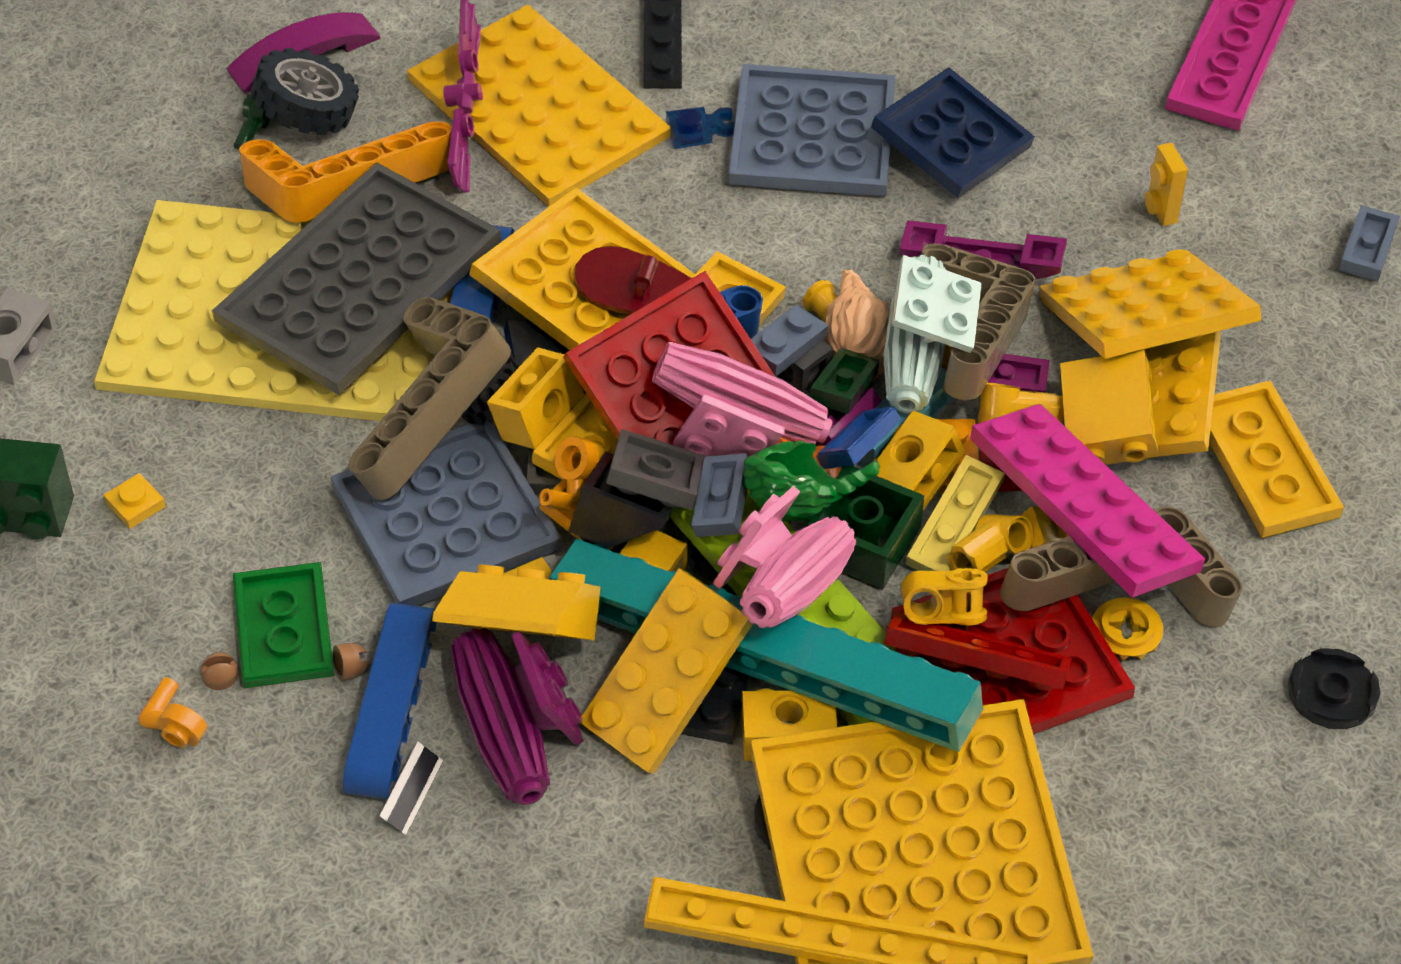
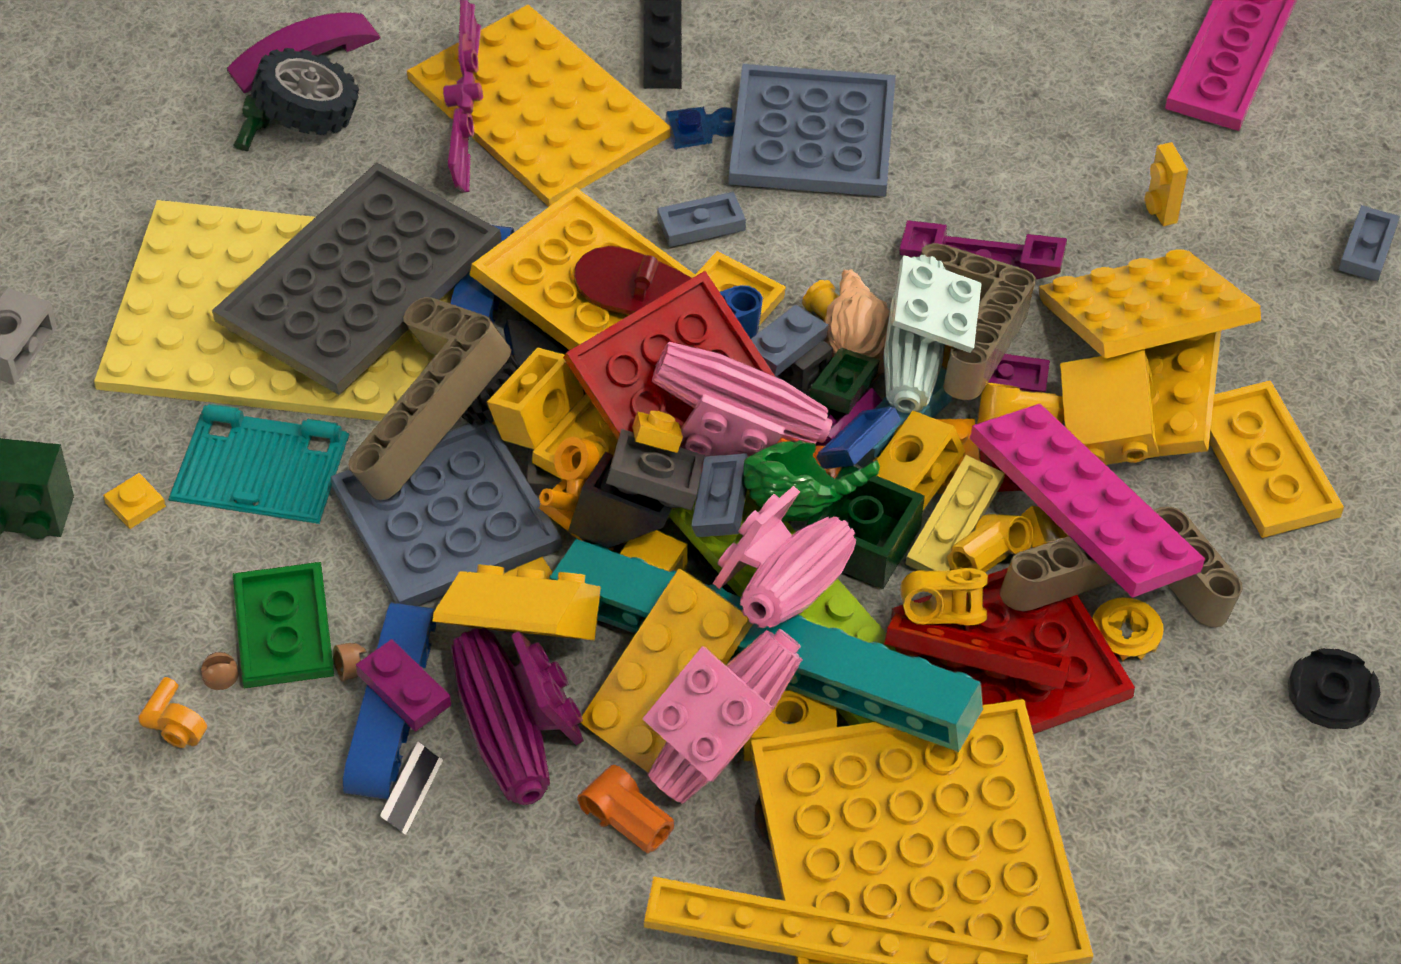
light orange beam [239,121,452,223] -> none
dark blue plate [871,67,1035,198] -> none
none -> teal window [168,404,350,524]
none -> magenta plate [356,639,451,732]
none -> orange piece [577,765,674,854]
none -> yellow plate [632,411,683,453]
none -> bright pink plate [643,629,802,804]
none -> sand blue plate [657,192,746,247]

